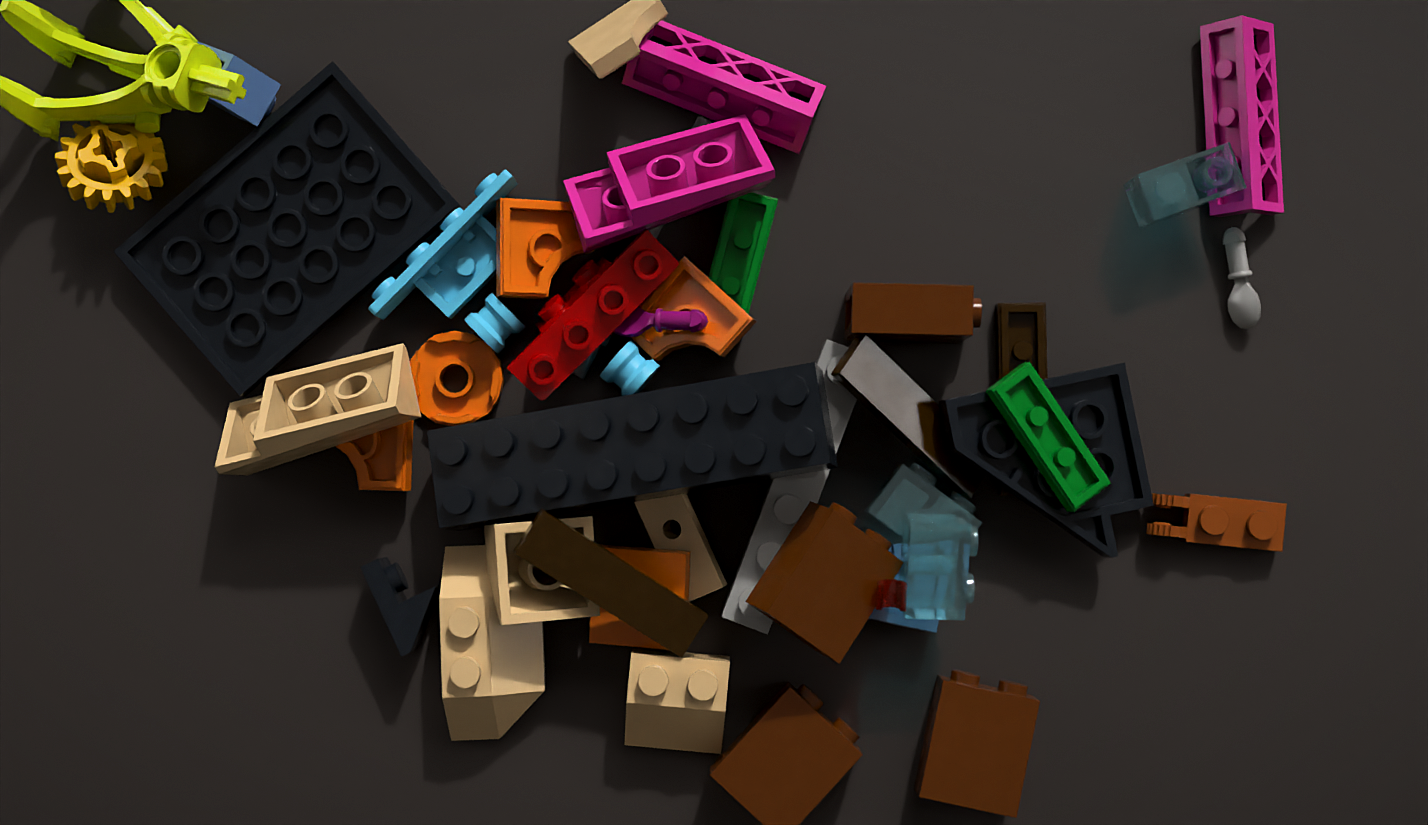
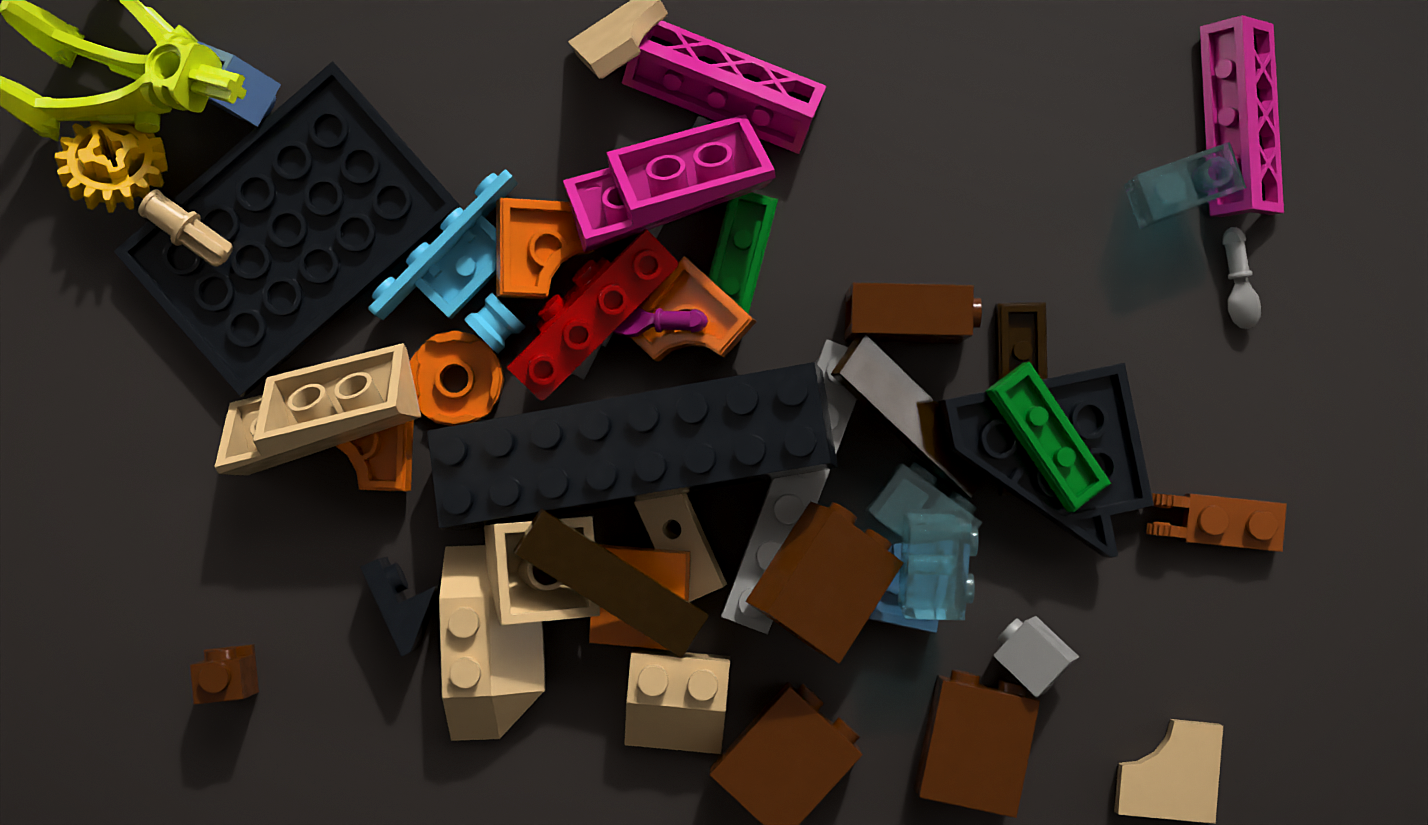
medium azure wheel [600,341,660,396] -> none
clear red hand [876,579,907,611] -> none
none -> tan axle [138,189,233,267]
none -> reddish brown brick [190,644,259,704]
none -> light grey brick [993,616,1079,697]
none -> tan tile [1114,719,1223,824]

